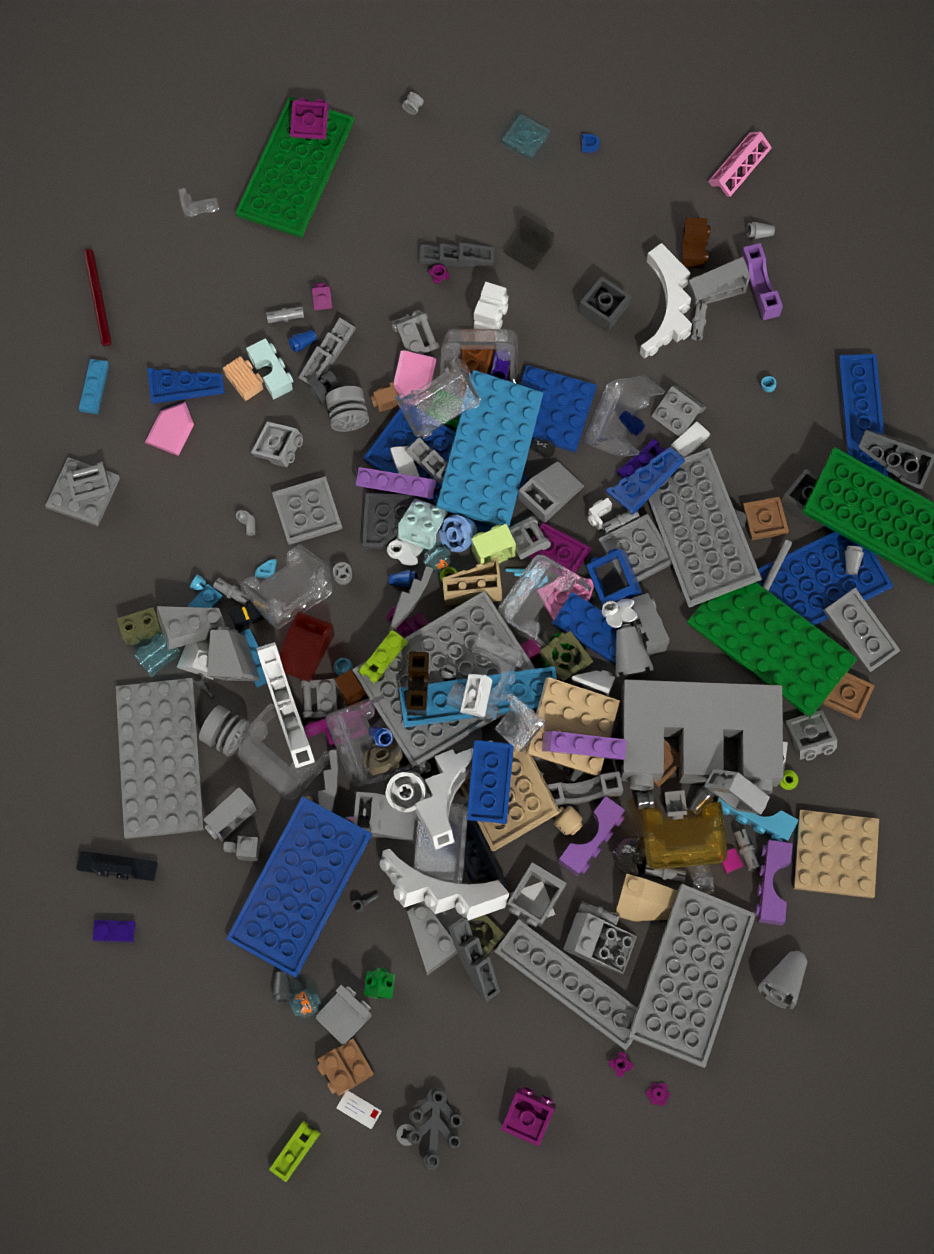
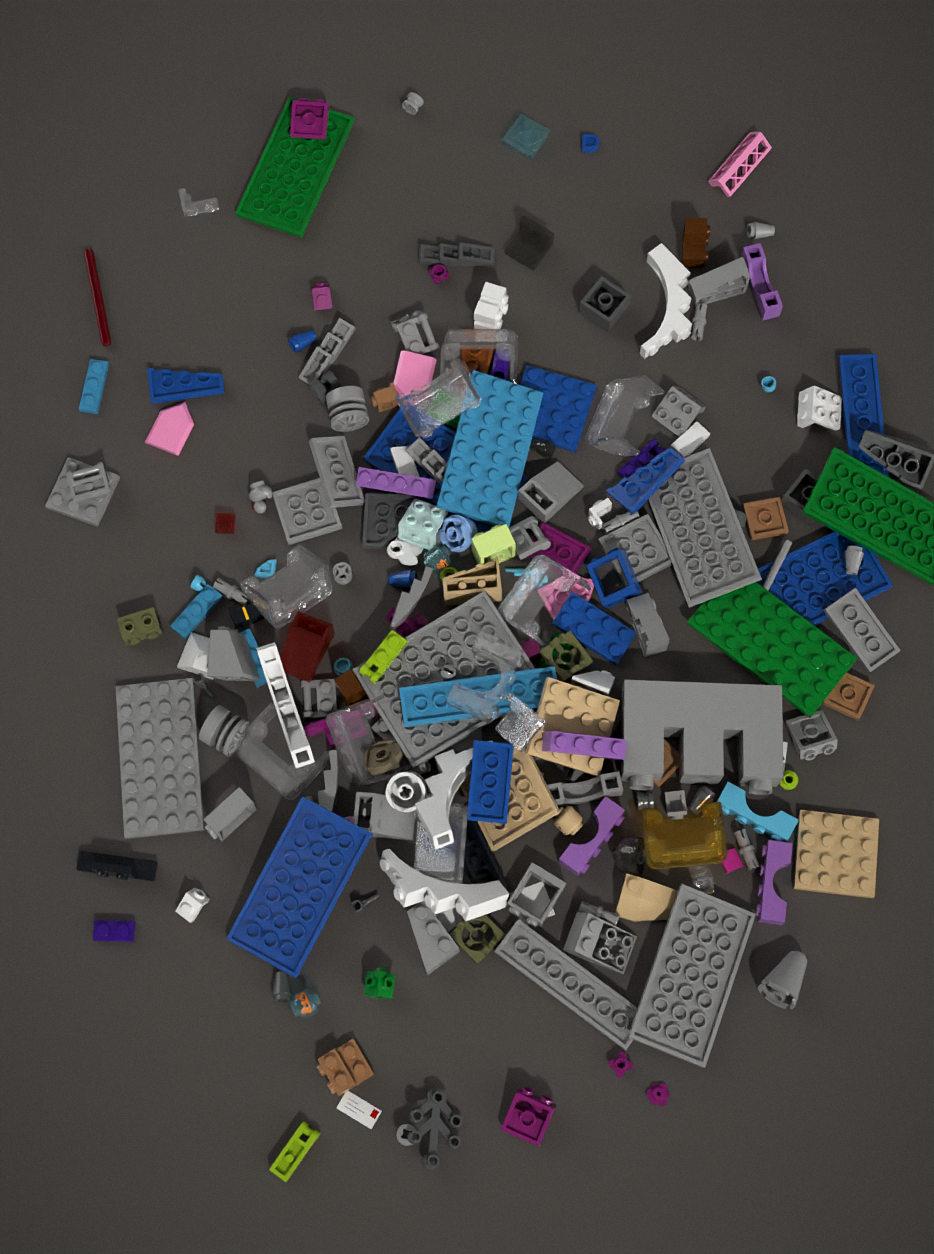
clear light blue brick [134,634,181,677] -> none
light grey wedge [157,606,225,650] -> none
light nougat brick [223,356,264,401] -> none
light grey brick [223,836,260,861] -> none
light grey arm [236,510,255,536] -> none
light aqua arch [246,338,294,400] -> none
light grey plate [251,422,303,468] -> none
light grey pin [266,306,304,324] -> none
light grey bracket [316,985,372,1044] -> none
blue cone [369,726,393,747] -> none
dark brown arch [406,652,429,716] -> none
dark grey slope [448,917,500,1002] -> none
white slope [460,674,492,717] -> none
white plate [602,599,638,628] -> none
light grey cone [615,623,654,678] -> none
clear blue cone [618,410,646,437] -> none
light grey pin [644,862,686,883] -> none
light grey window [705,769,770,815] -> none
none -> white bracket [175,888,210,923]
none -> clear red plate [215,513,236,534]
none -> light grey animal [249,481,272,514]
none -> light grey plate [309,436,365,508]
none -> white bracket [797,386,842,431]

